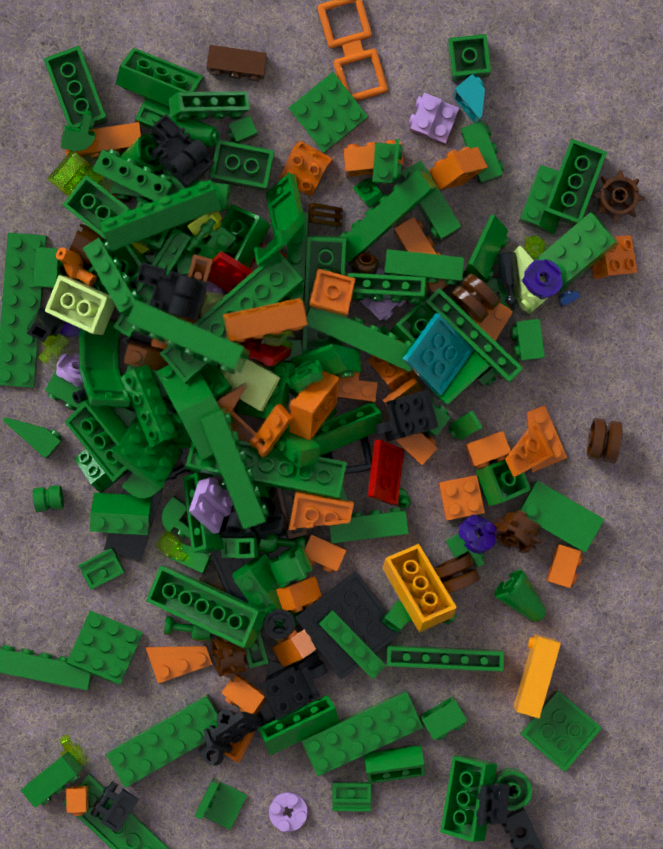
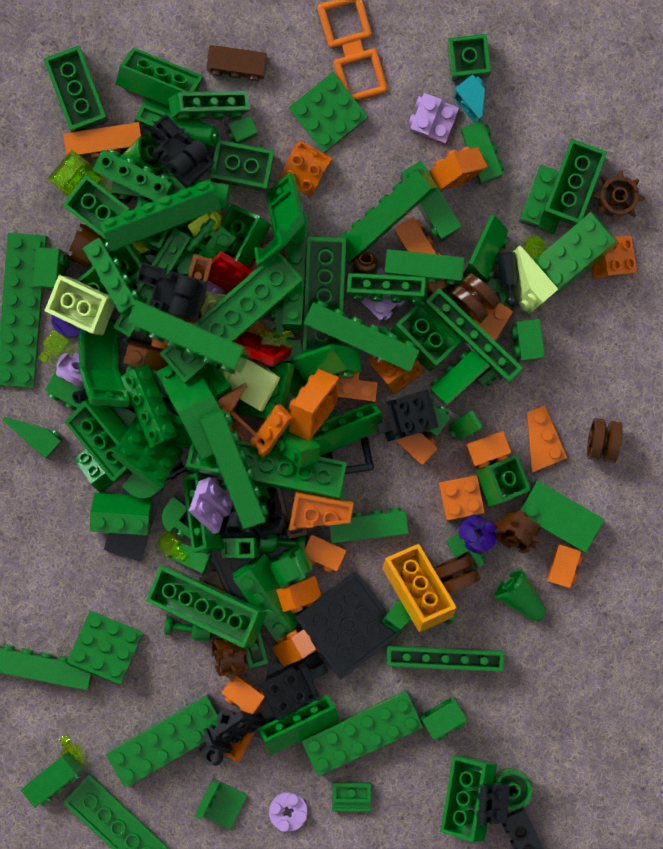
black brick [26,307,66,342] -> none
green wheel [33,485,64,513] -> none
orange arm [56,247,97,287] -> none
green brick [60,110,95,151] -> none
orange brick [66,785,89,816] -> none
green plate [78,547,126,590] -> none
black plate [90,781,139,833] -> none
orange wing [145,646,213,684] -> none
orange brick [223,298,307,343] -> none
black gear [264,609,295,639] -> none
green plate [286,359,324,393] -> none
reddish brown tile [308,203,343,227] -> none
orange tile [309,269,355,316] -> none
green plate [318,610,386,679] -> none
orange brick [343,140,404,177] -> none
green plate [352,177,383,207] -> none
green brick [364,745,426,784] -> none
red plate [368,439,404,506] -> none
green bracket [372,139,403,184] -> none
orange plate [383,377,422,406] -> none
green arm [398,488,411,509] -> none
teal plate [403,313,474,396] -> none
orange wing [505,421,554,477] -> none
light orange brick [513,633,561,718] -> none
green plate [520,690,602,772] -> none
dark purple plate [522,259,563,299] -> none
blue plate [558,290,580,307] -> none

